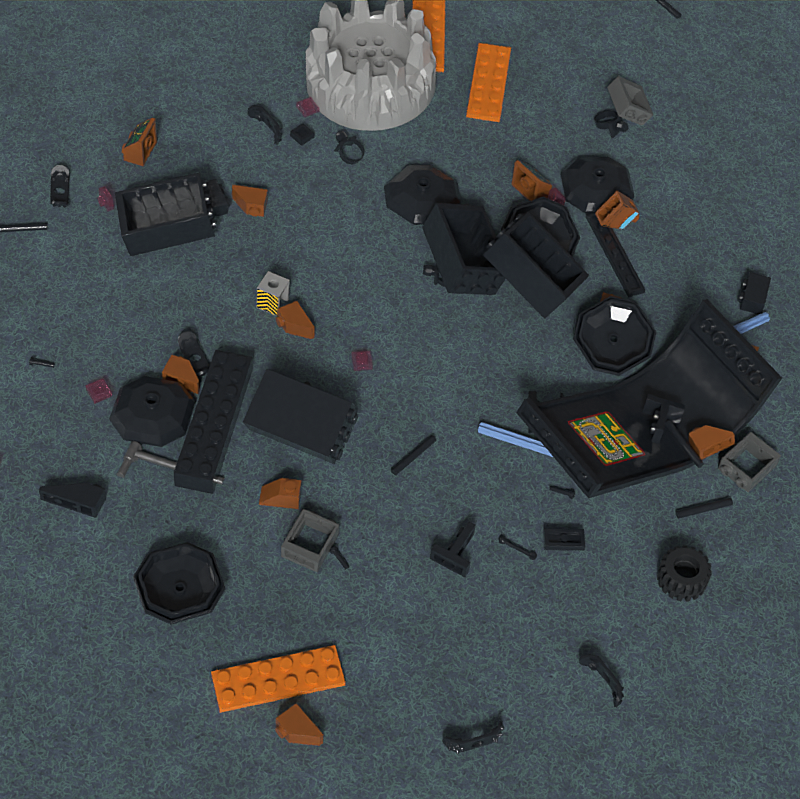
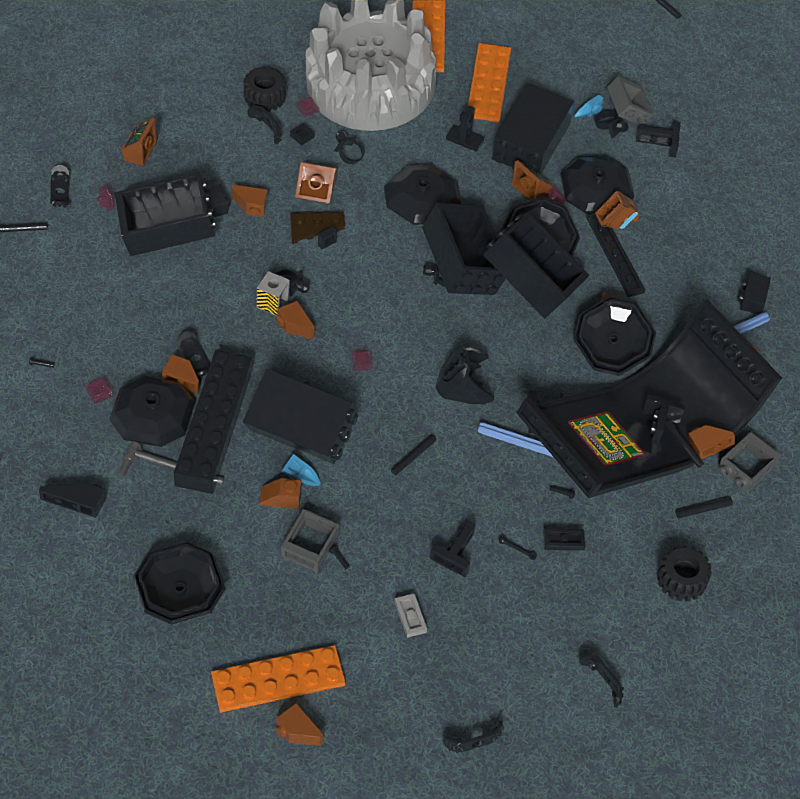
none -> black tyre [244,67,286,112]
none -> black piece [276,269,310,296]
none -> dark azure plate [281,454,321,486]
none -> dark brown wing [290,212,345,244]
none -> slope [295,162,338,204]
none -> black plate [318,227,337,249]
none -> light grey plate [394,594,427,638]
none -> black piece [435,347,494,405]
none -> black bracket [446,106,484,152]
none -> black container [492,83,575,175]
none -> dark azure plate [574,94,603,118]
none -> black bracket [636,121,681,158]

